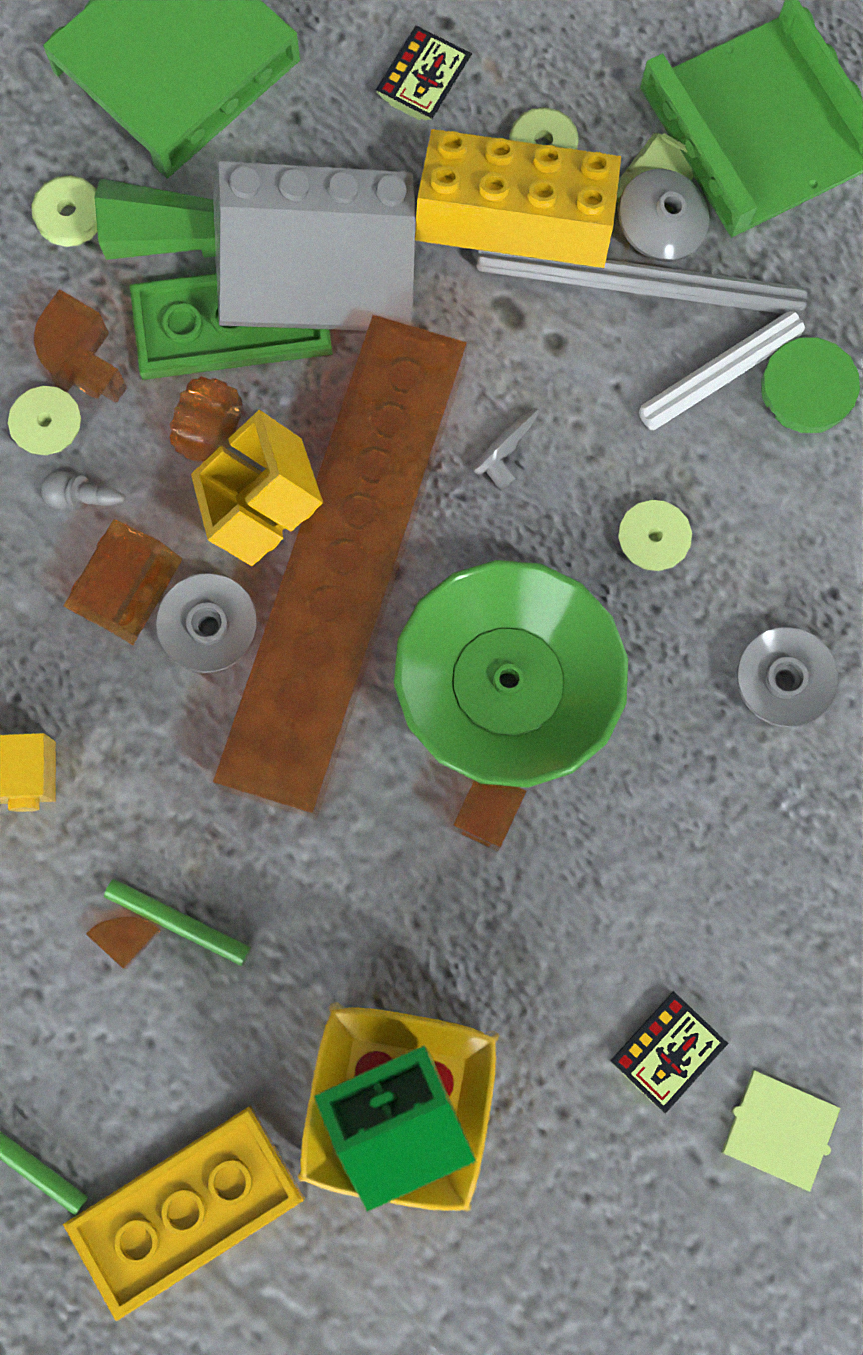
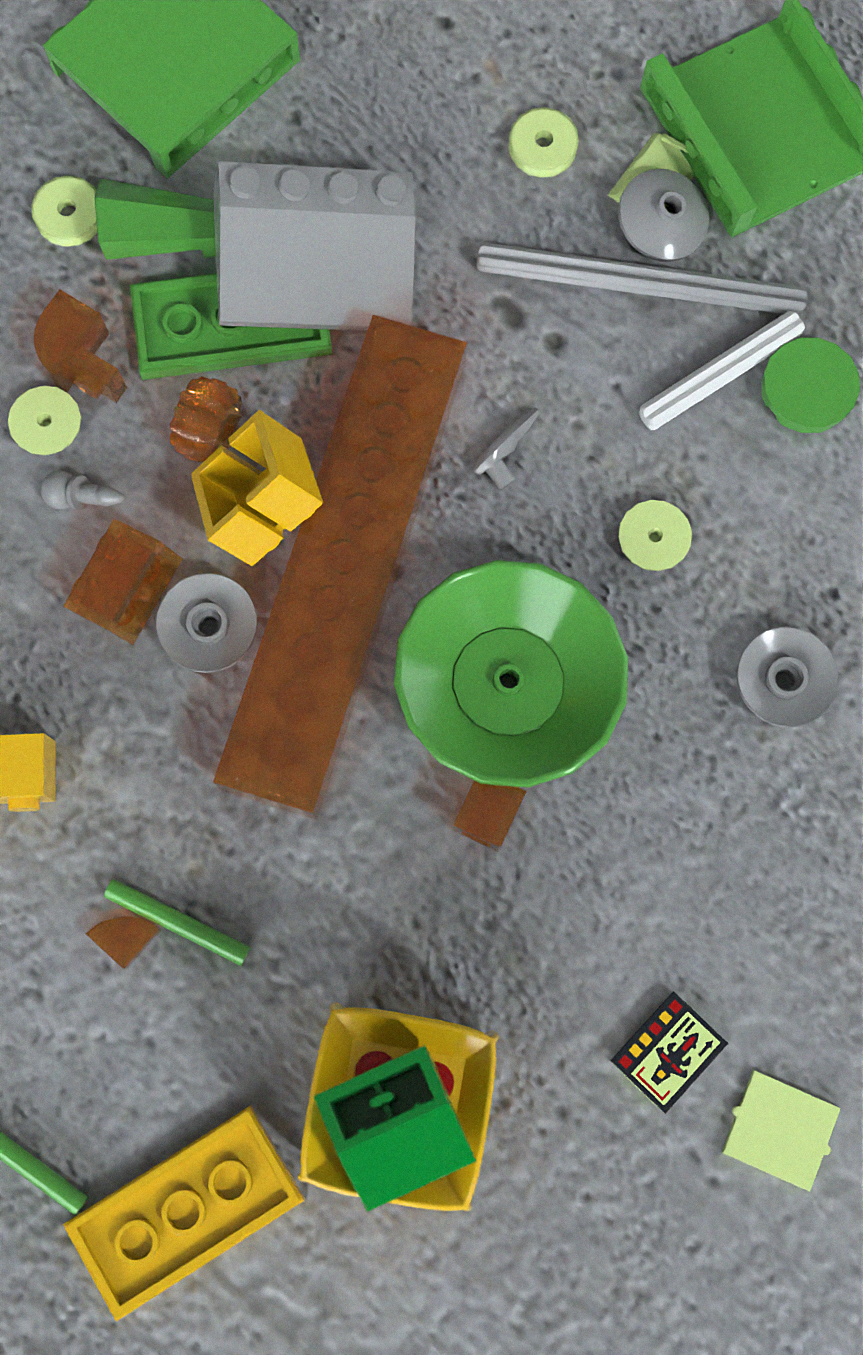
piece [375,25,473,120] -> none
yellow brick [415,129,621,268] -> none

